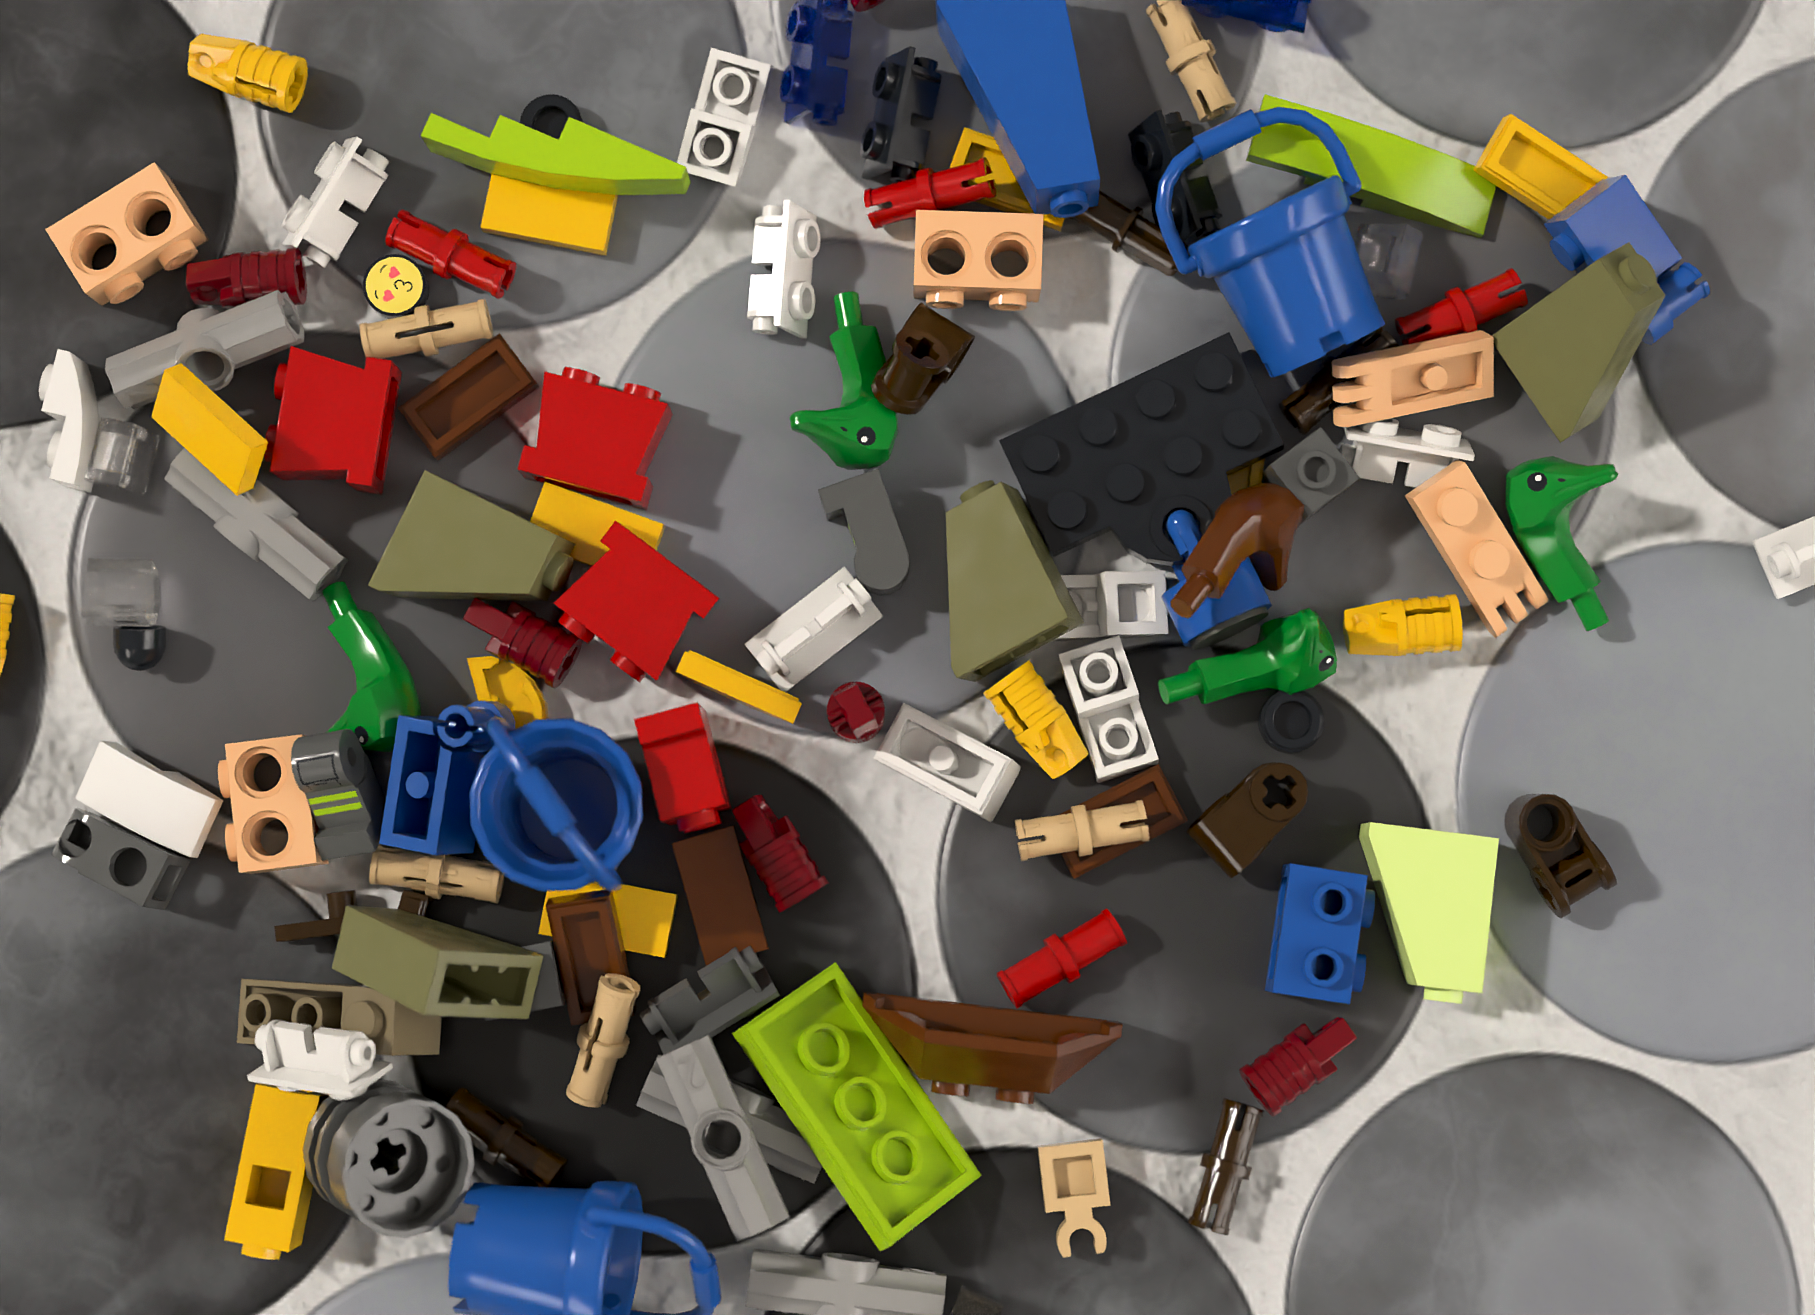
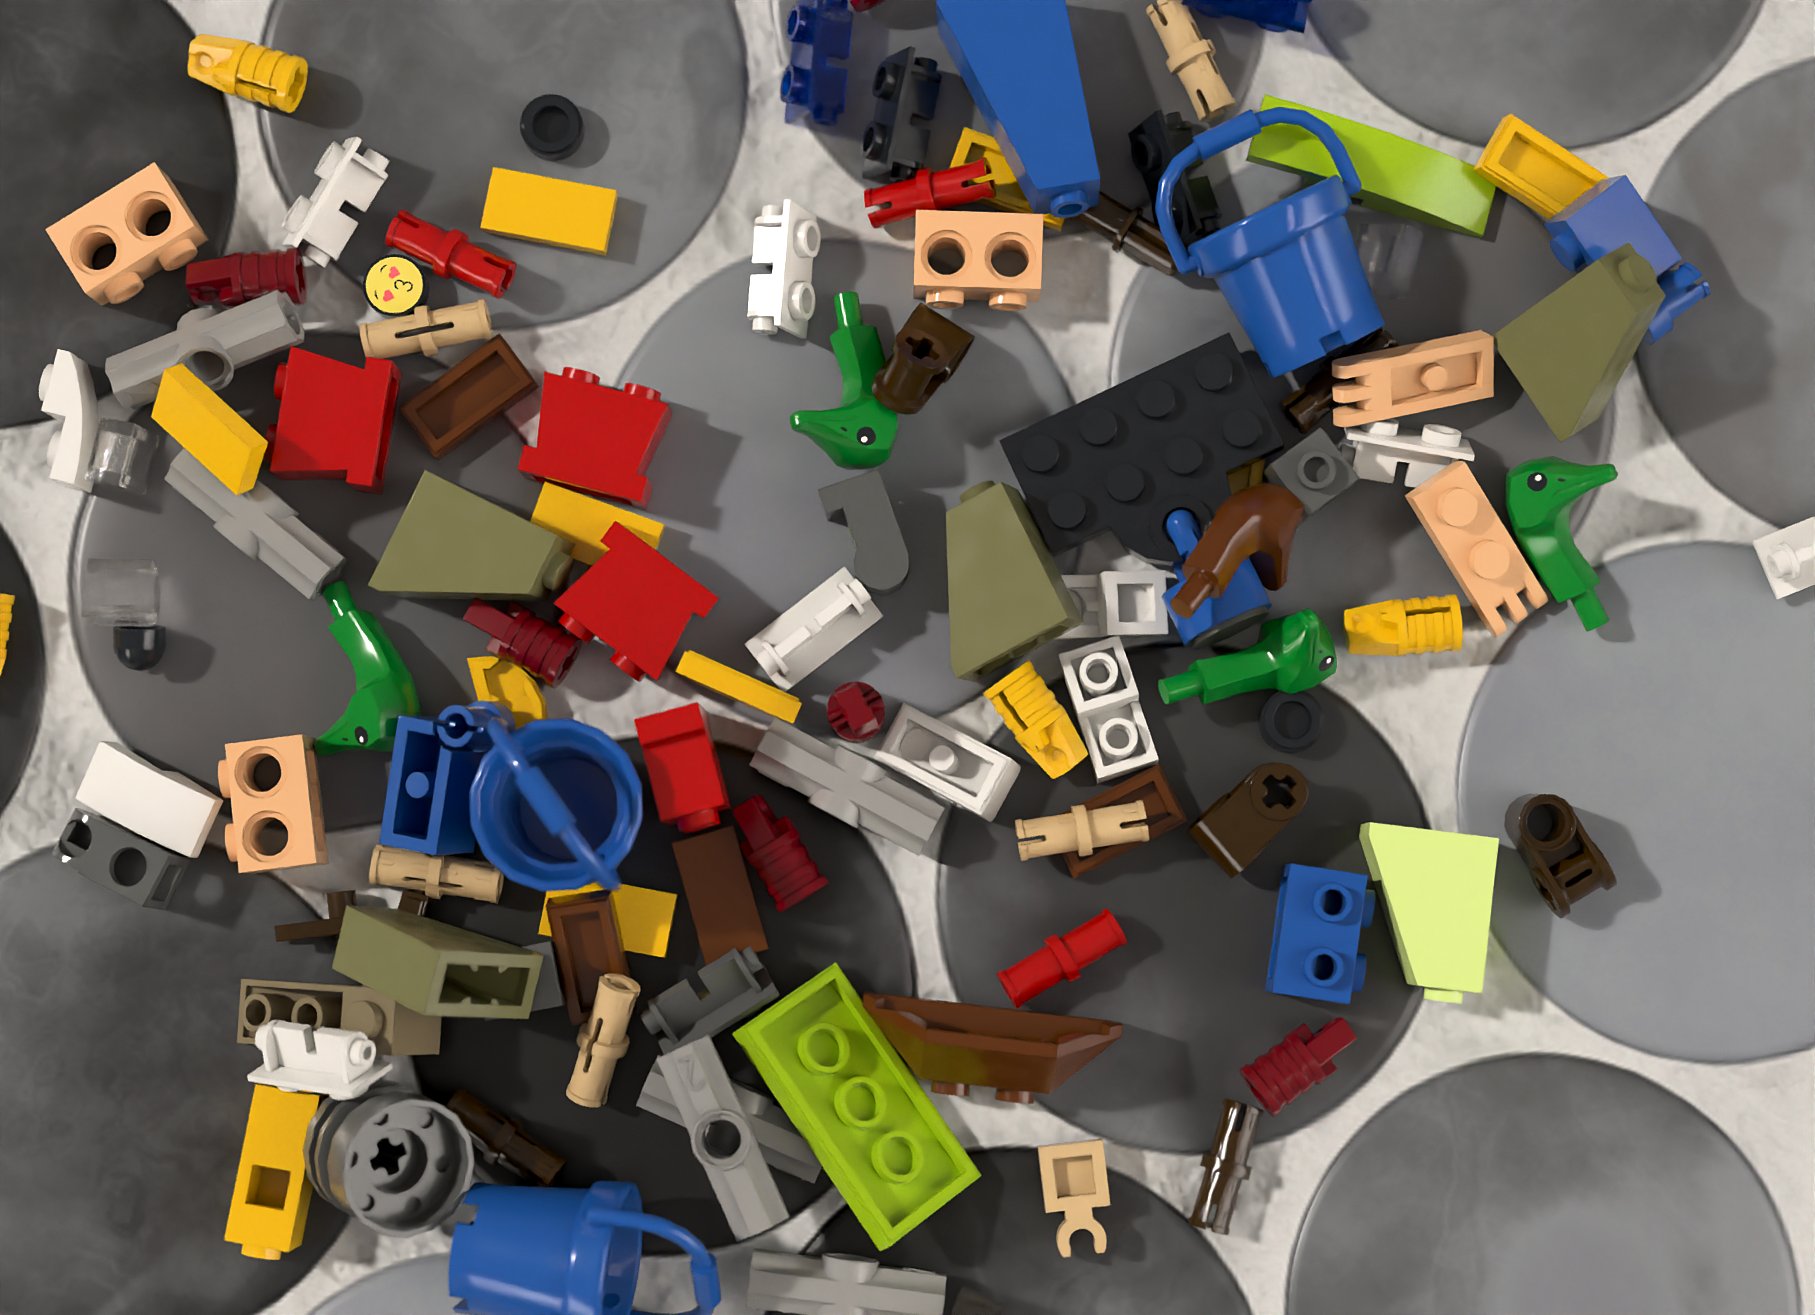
dark grey leg [291,729,386,861] -> none
lime slope [420,113,691,195] -> none
white slope [677,48,774,187] -> none
red pin [1394,268,1528,345] -> none
none -> light grey piece [750,717,945,856]

